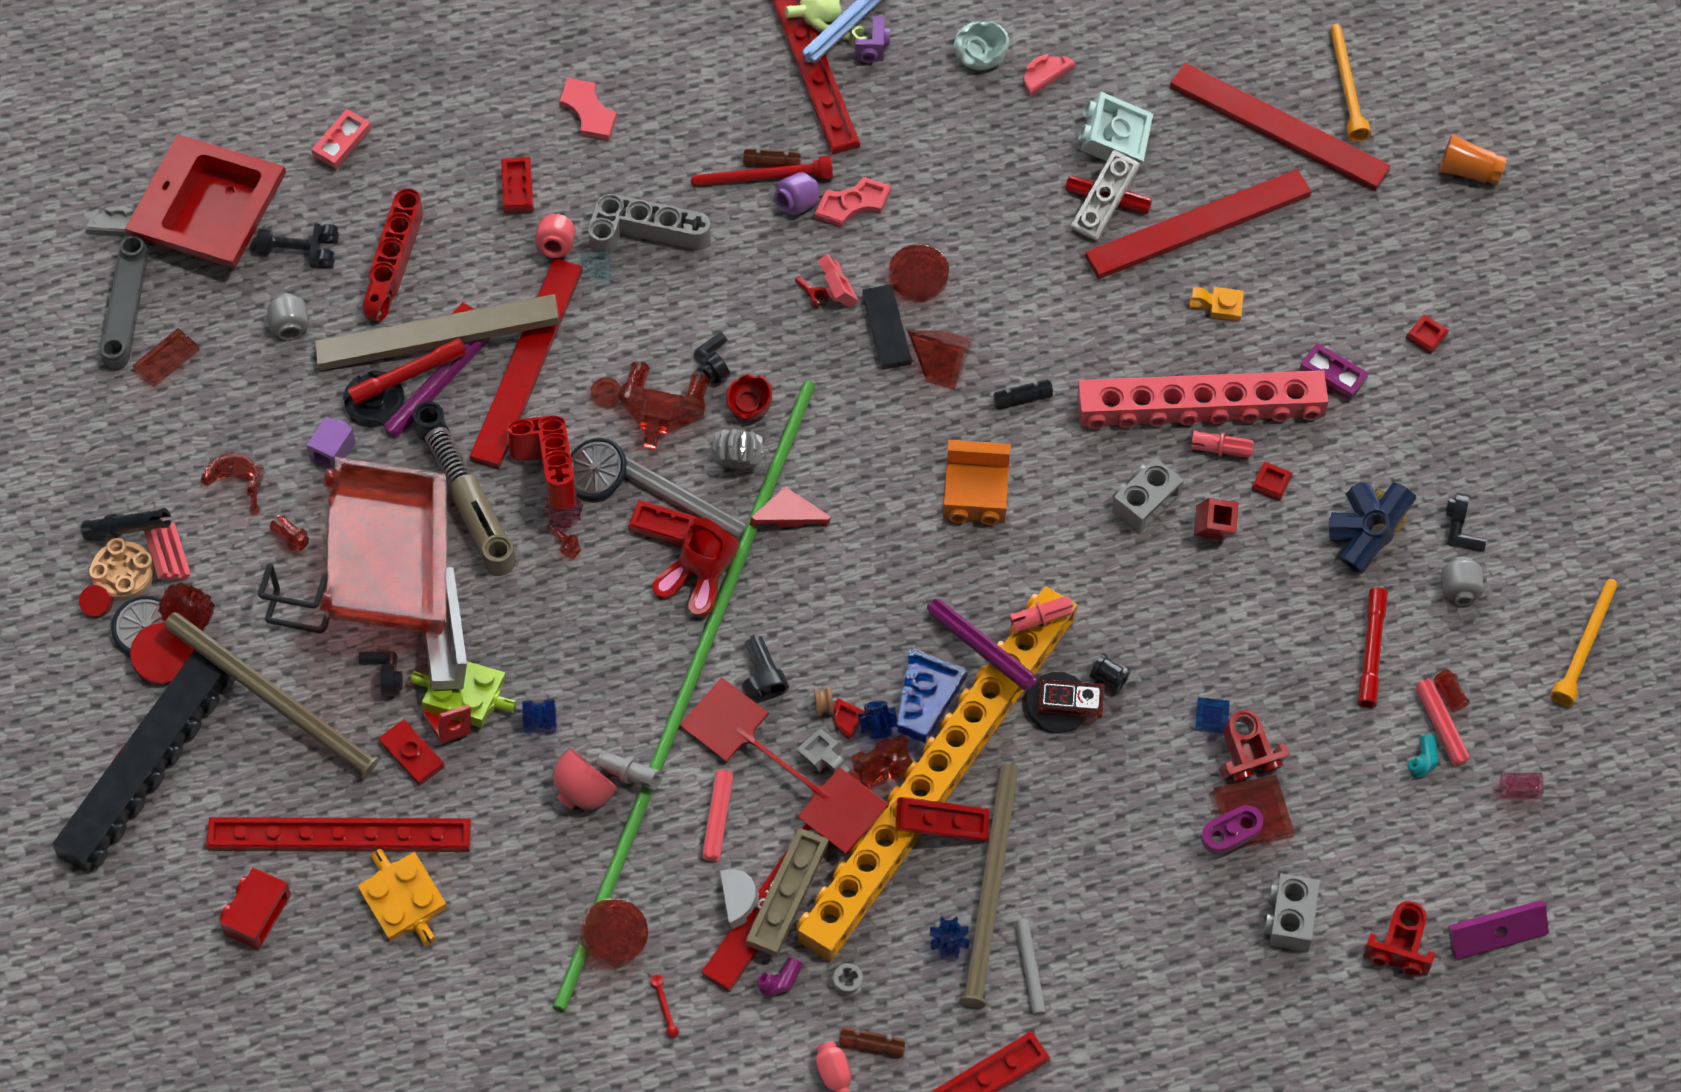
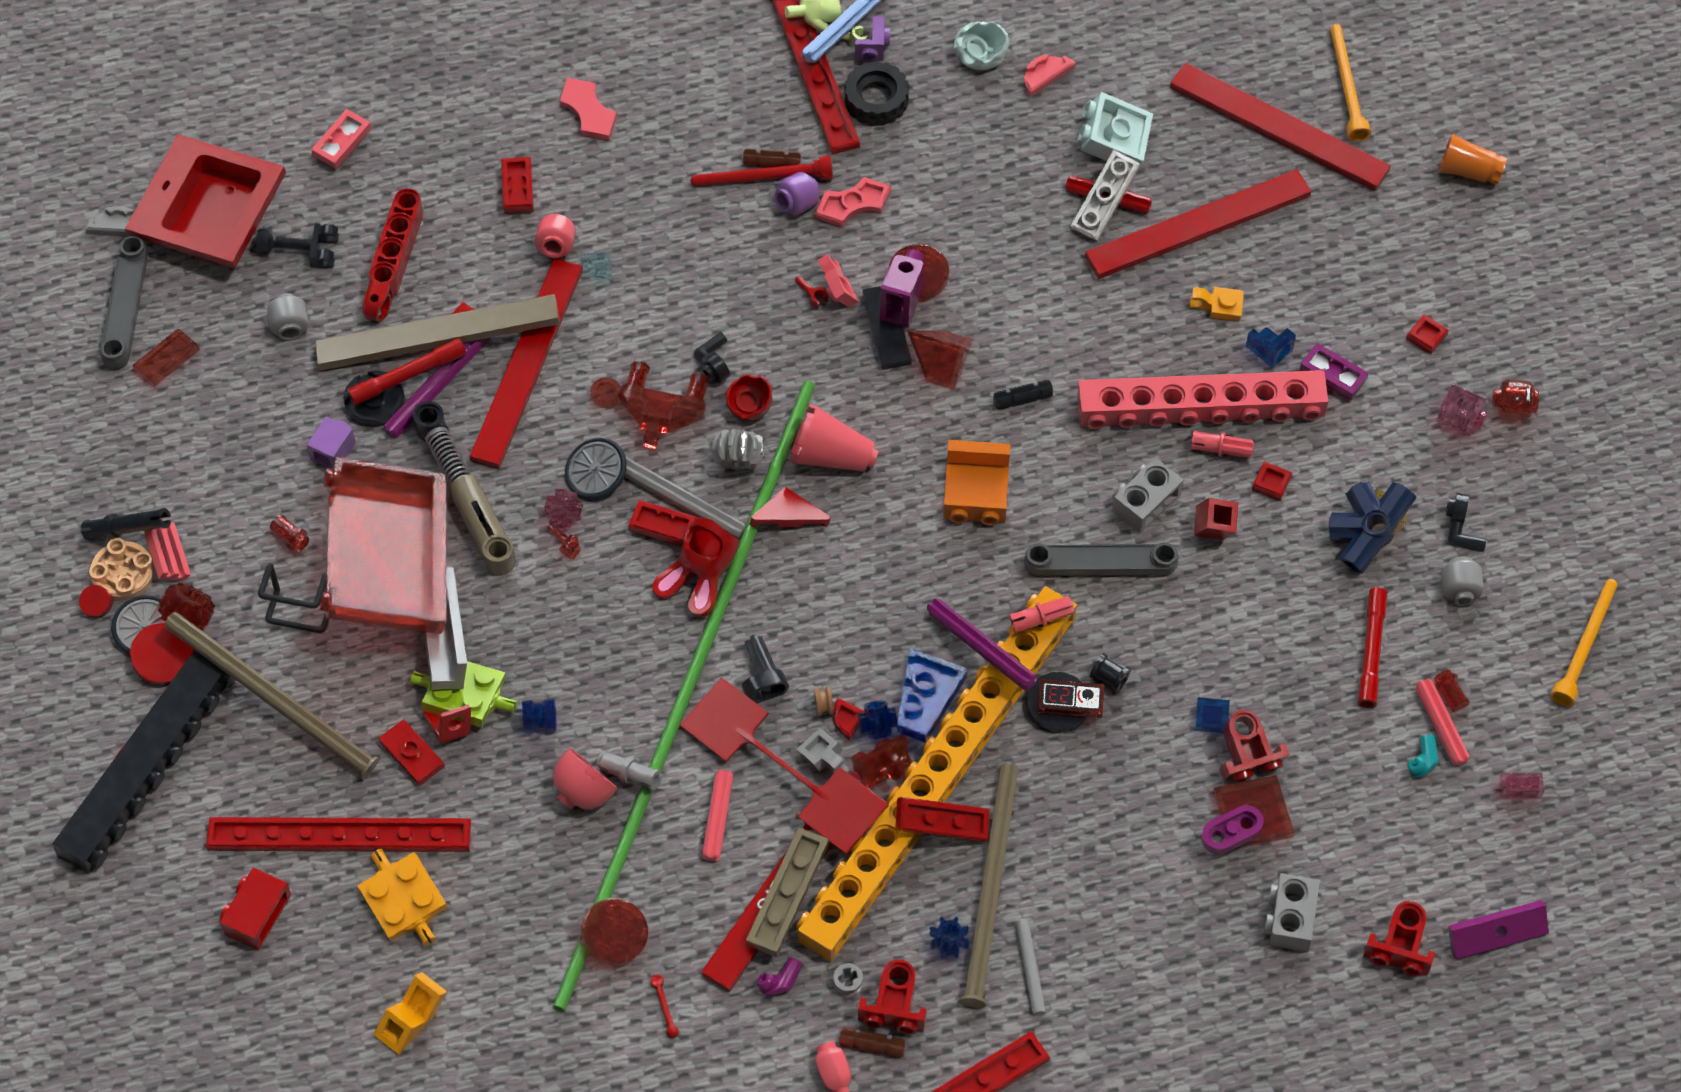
clear red helmet [201,452,264,515] -> none
black plate [359,651,403,697] -> none
red beam [507,415,577,510] -> none
light grey beam [588,194,711,256] -> none
light grey tile [720,869,759,929] -> none
none -> light orange slope [373,972,447,1055]
none -> coral cone [789,404,878,472]
none -> black tyre [844,61,909,126]
none -> red pin [858,959,927,1035]
none -> magenta torso [880,249,925,328]
none -> dark grey piece [1024,542,1179,576]
none -> clear blue panel [1246,327,1296,368]
none -> clear pink brick [1436,384,1488,437]
none -> clear red head [1492,379,1539,420]

